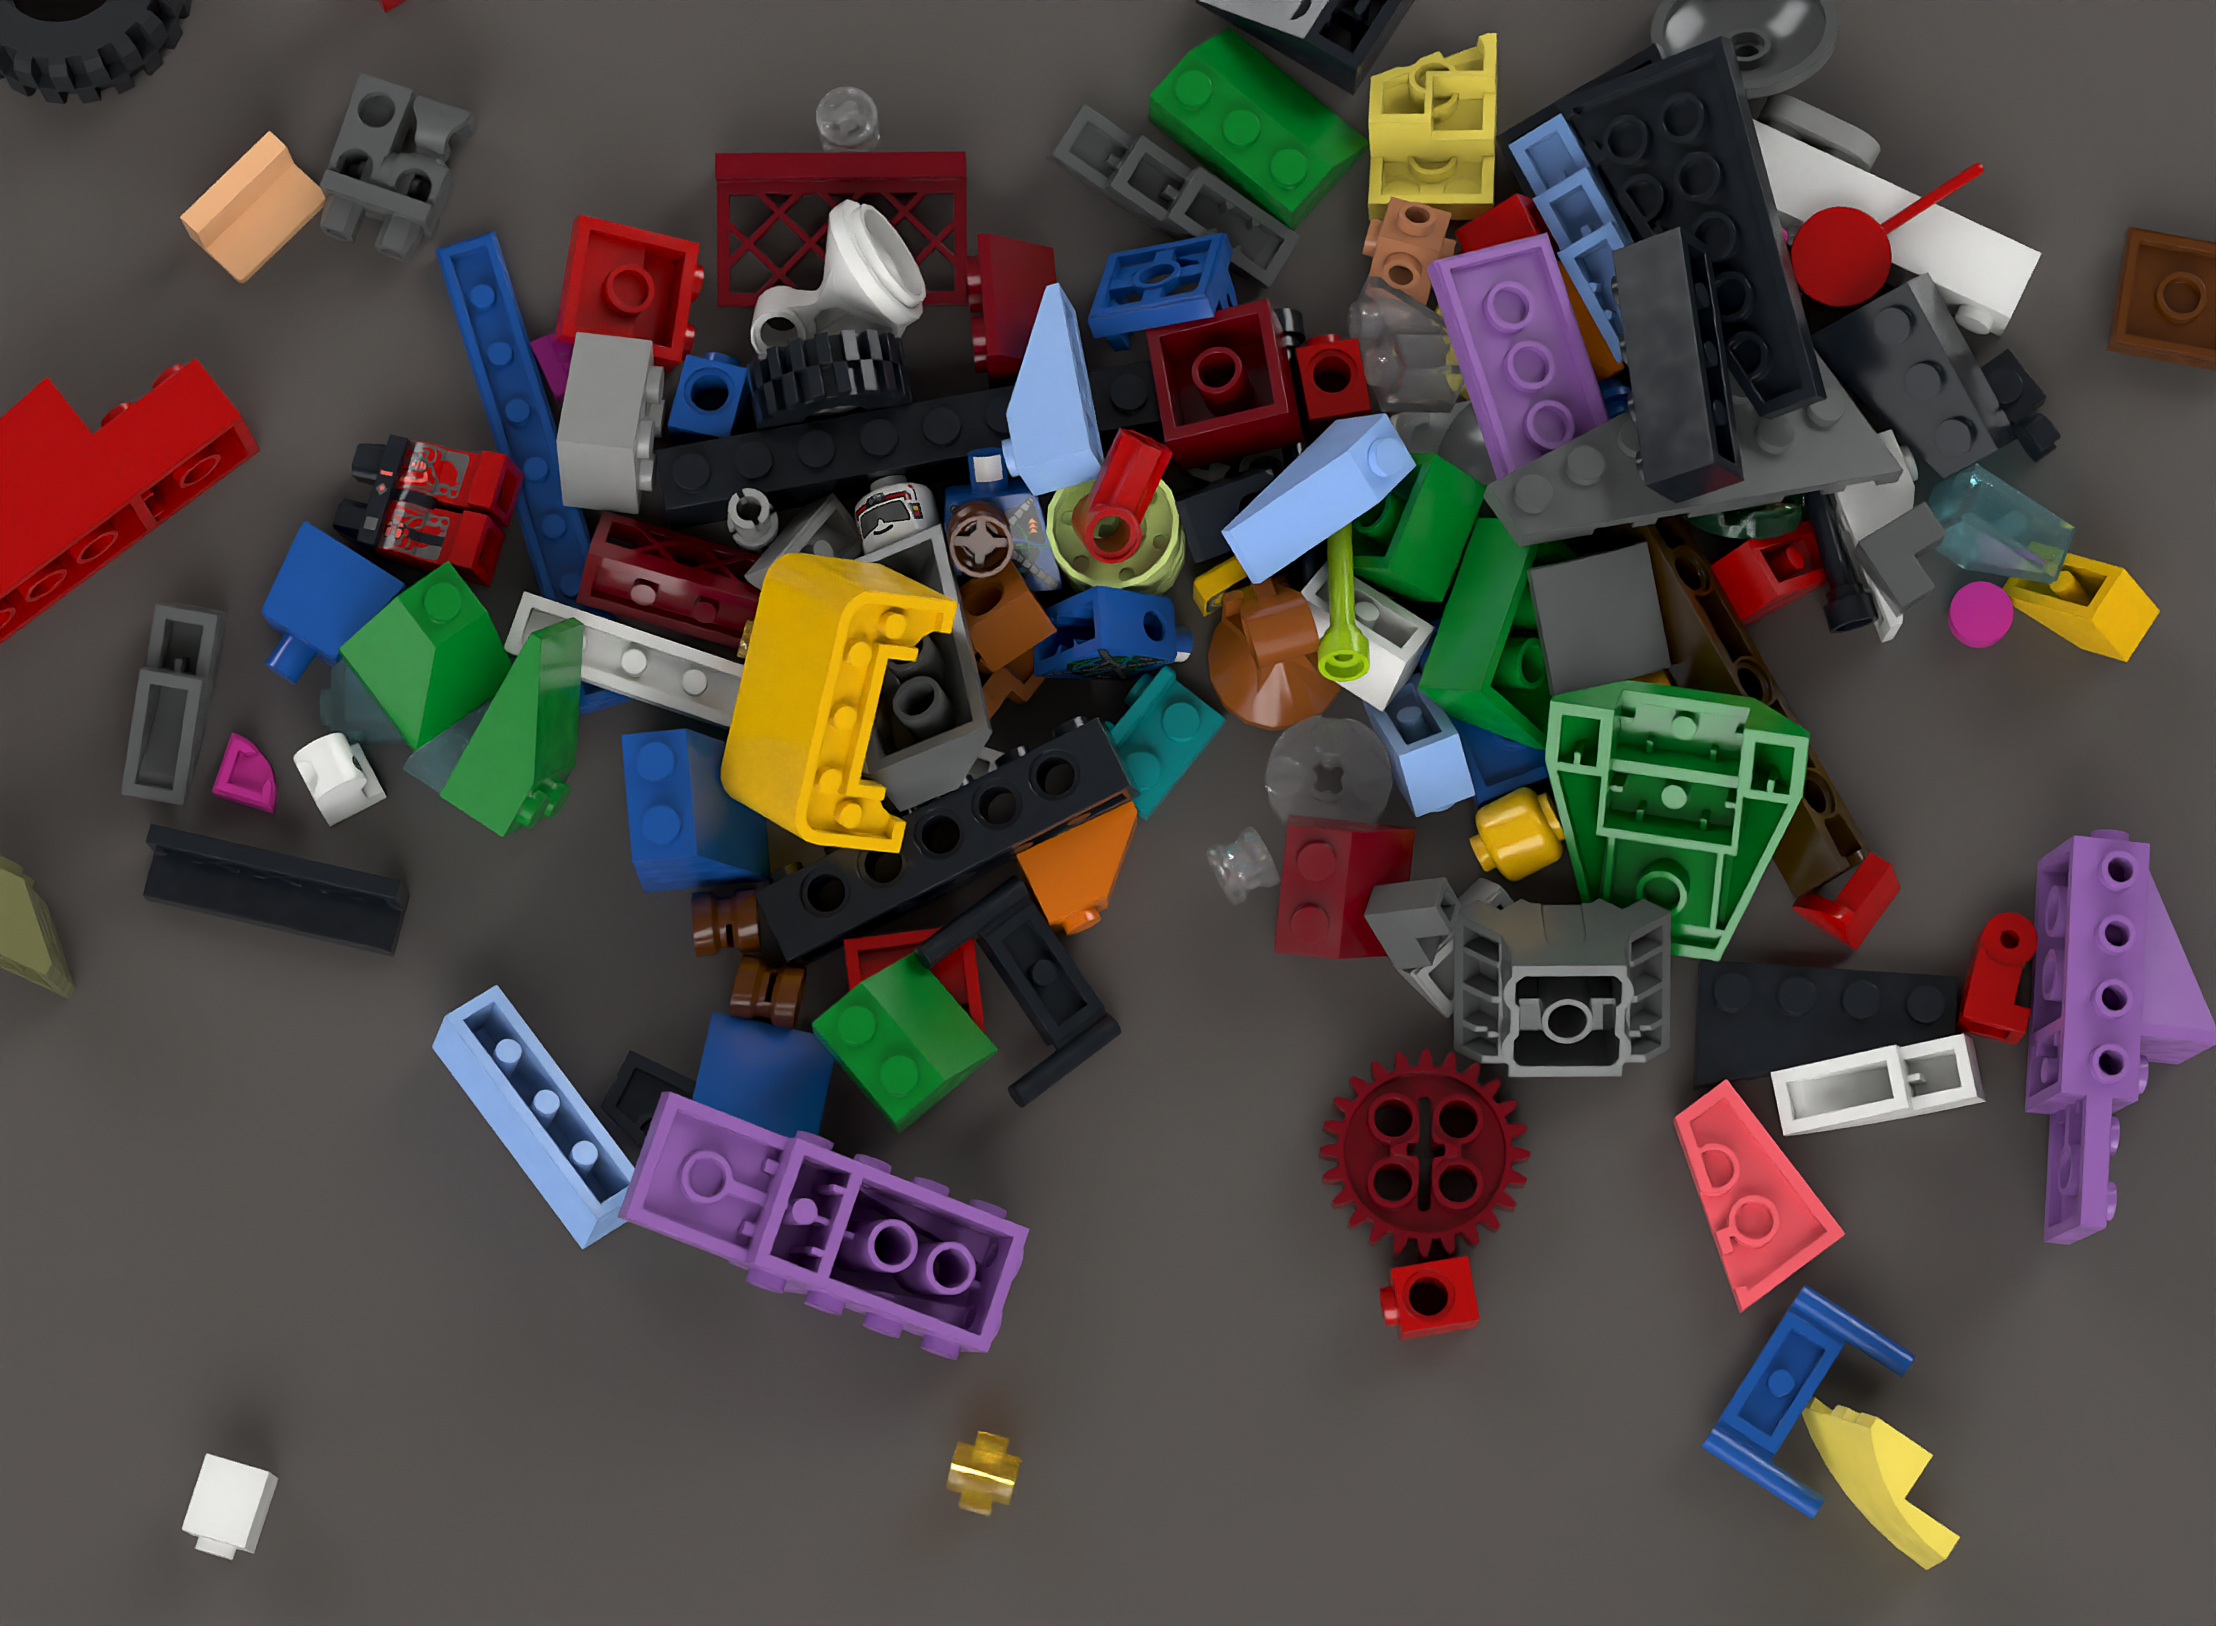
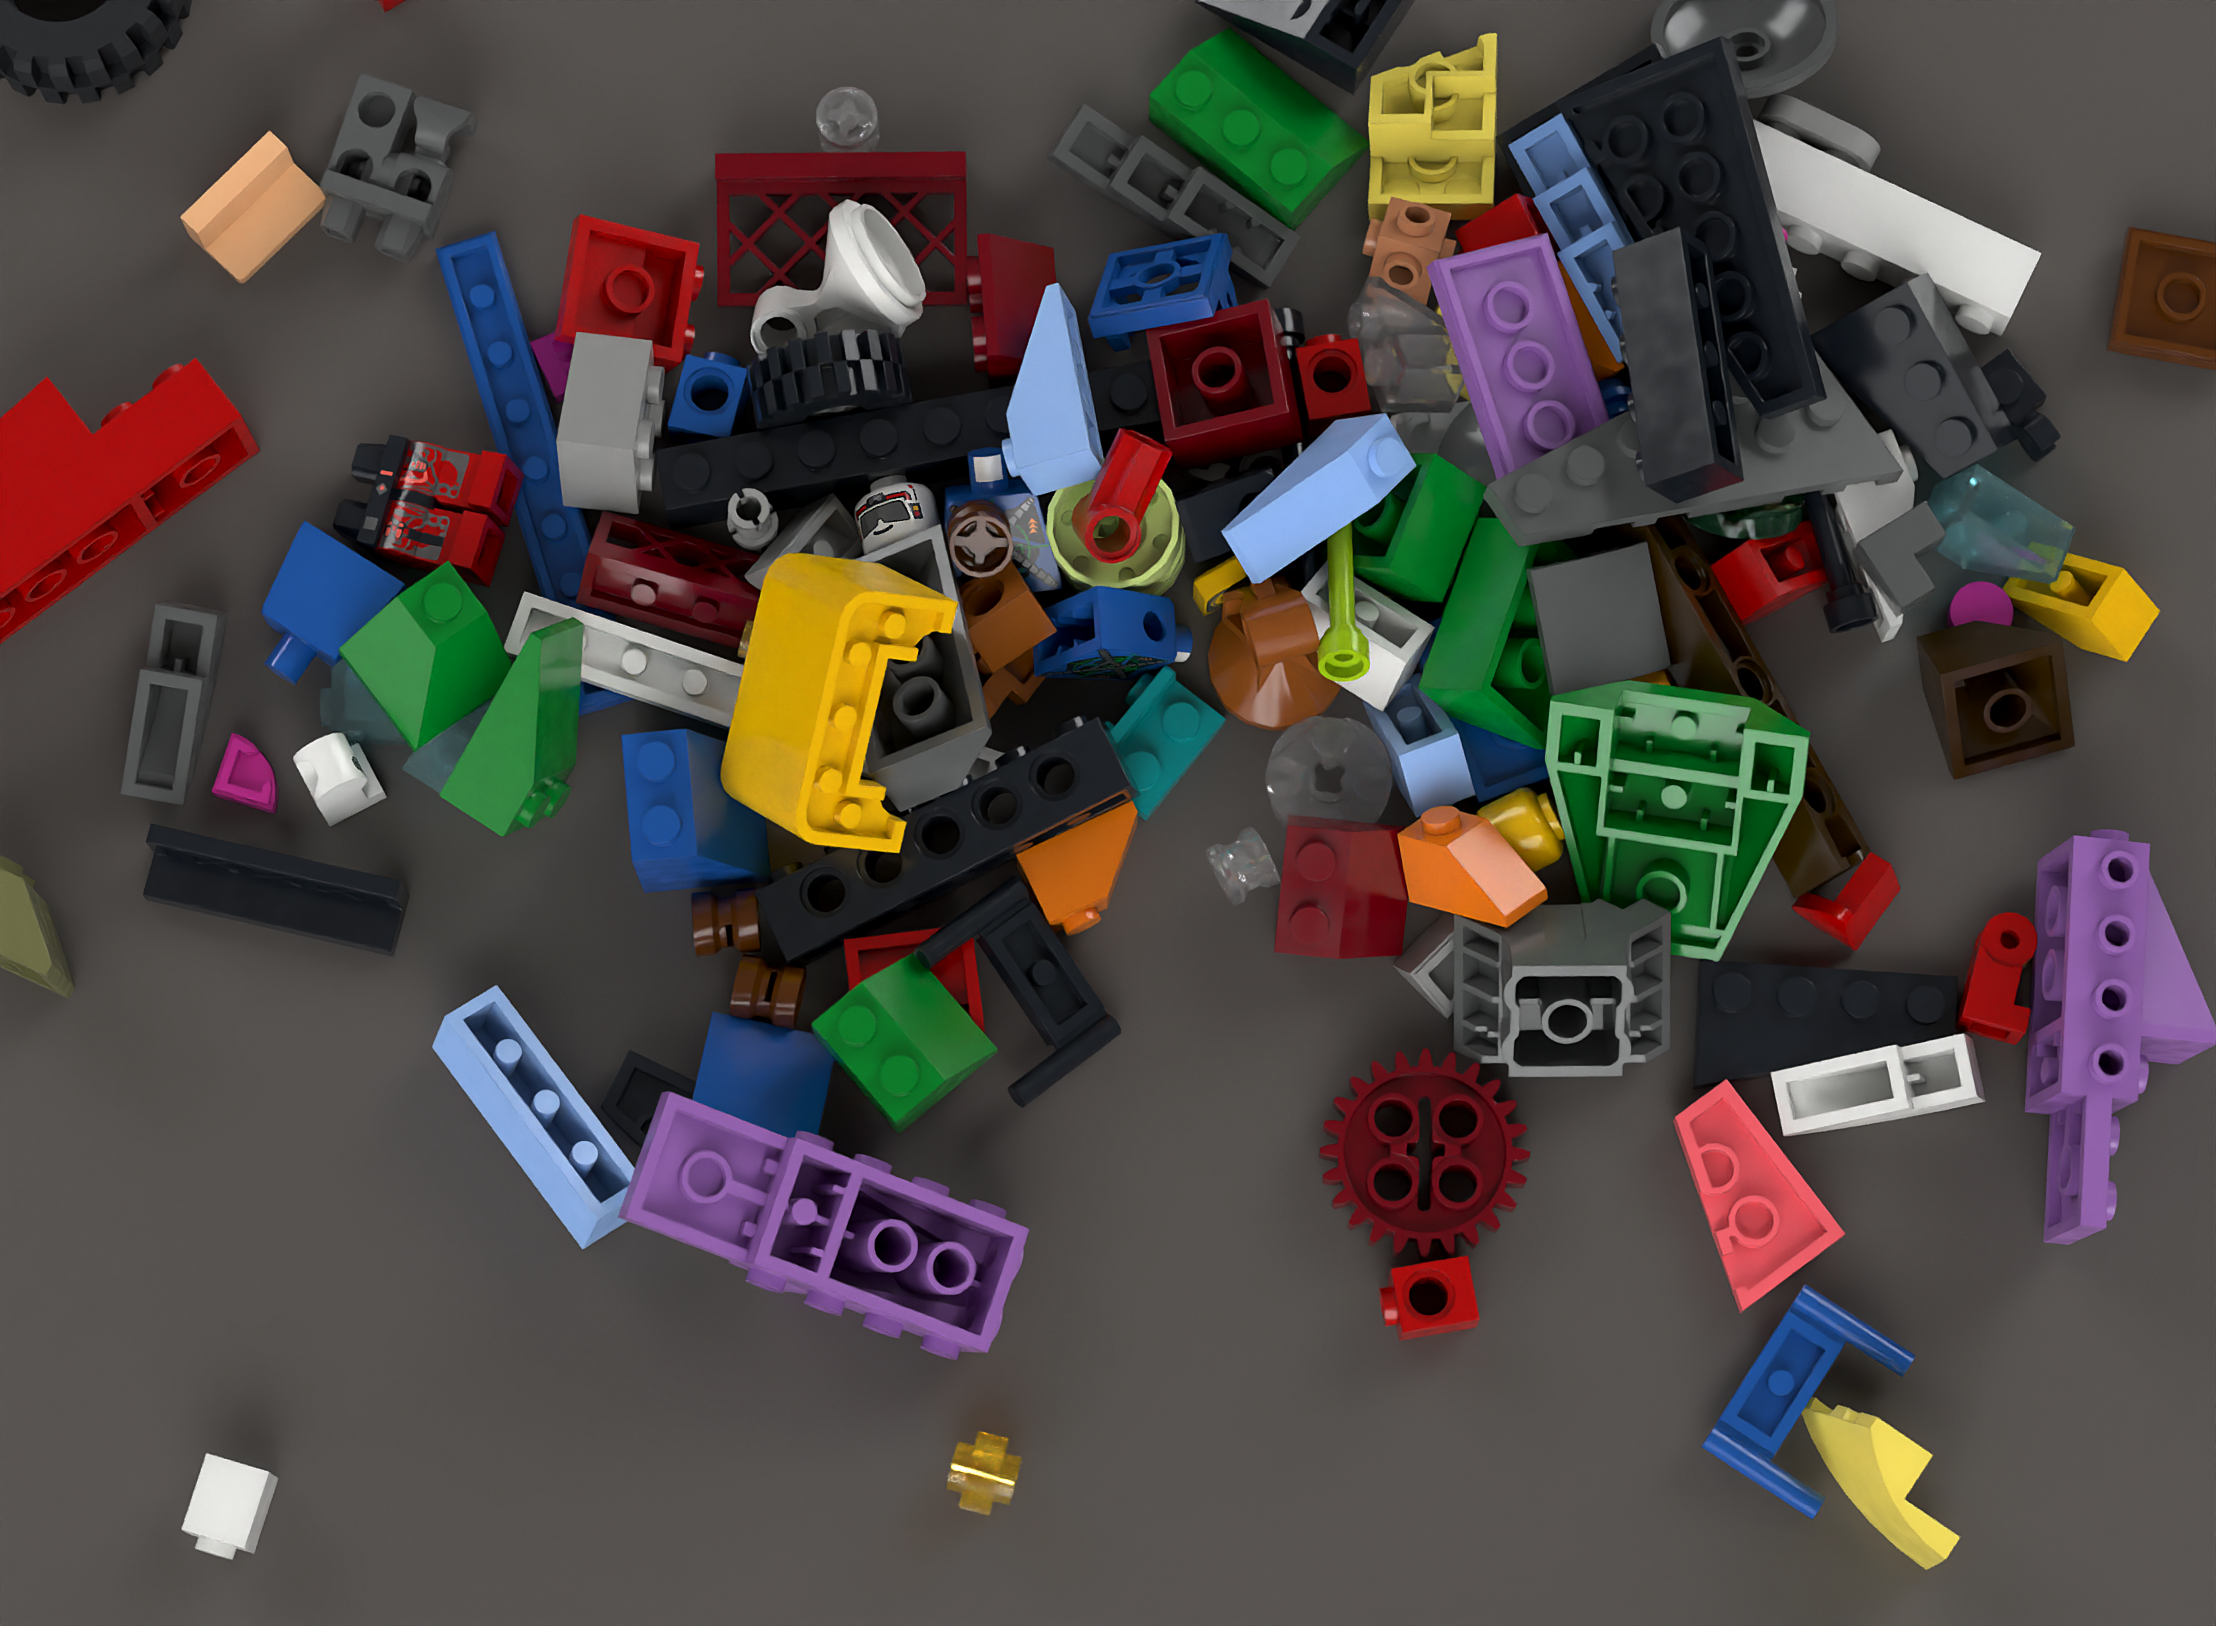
dark grey piece [1364,877,1461,970] -> none
red piece [1790,163,1984,308] -> none
none -> orange slope [1397,806,1548,928]
none -> dark brown slope [1916,620,2075,780]

